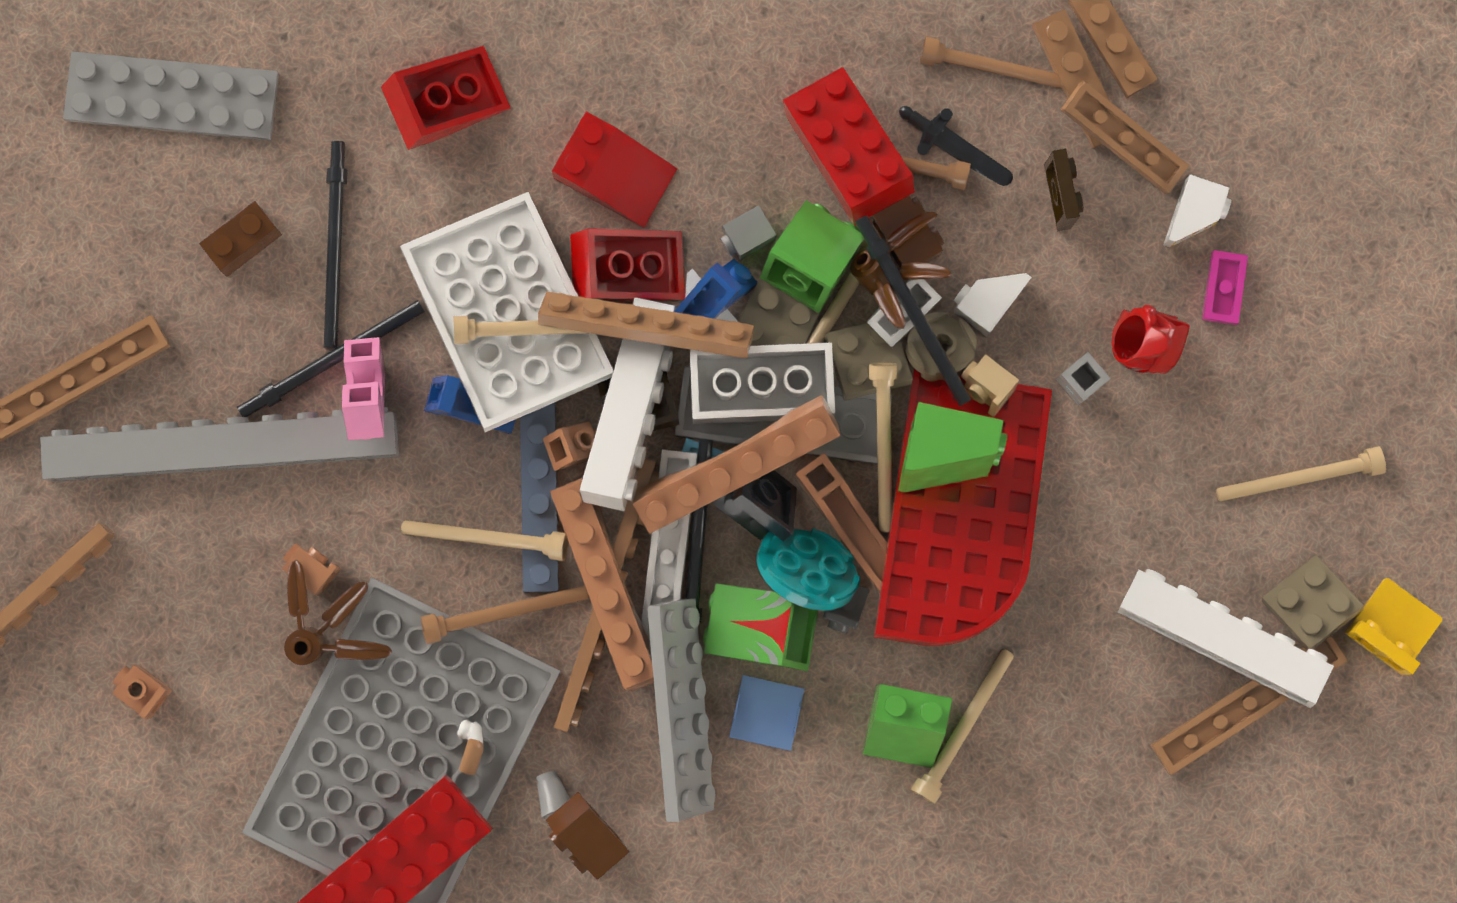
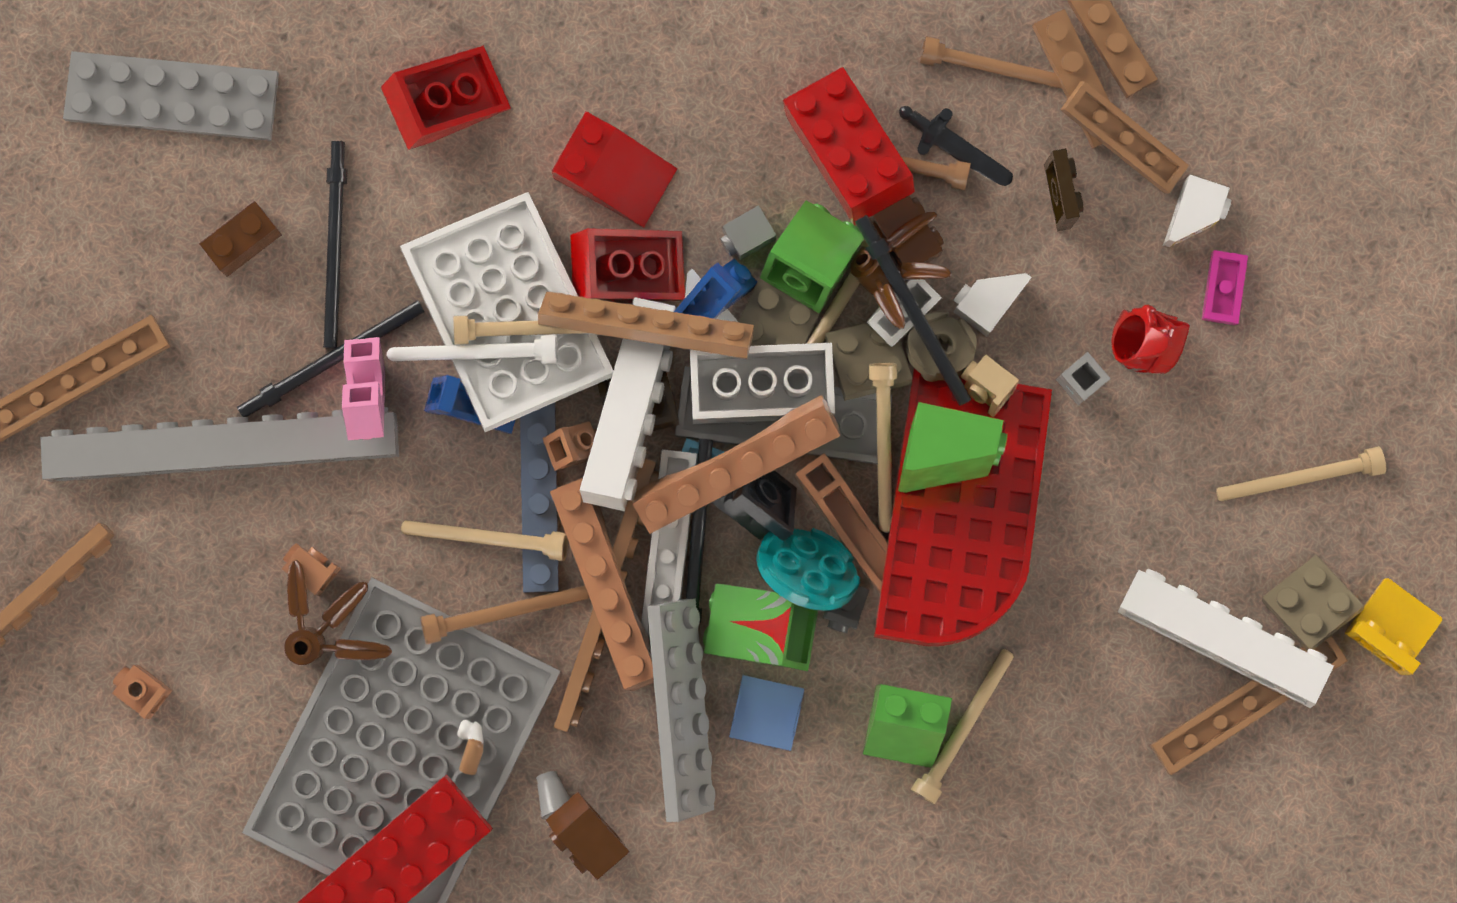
none -> white piece [387,335,558,364]

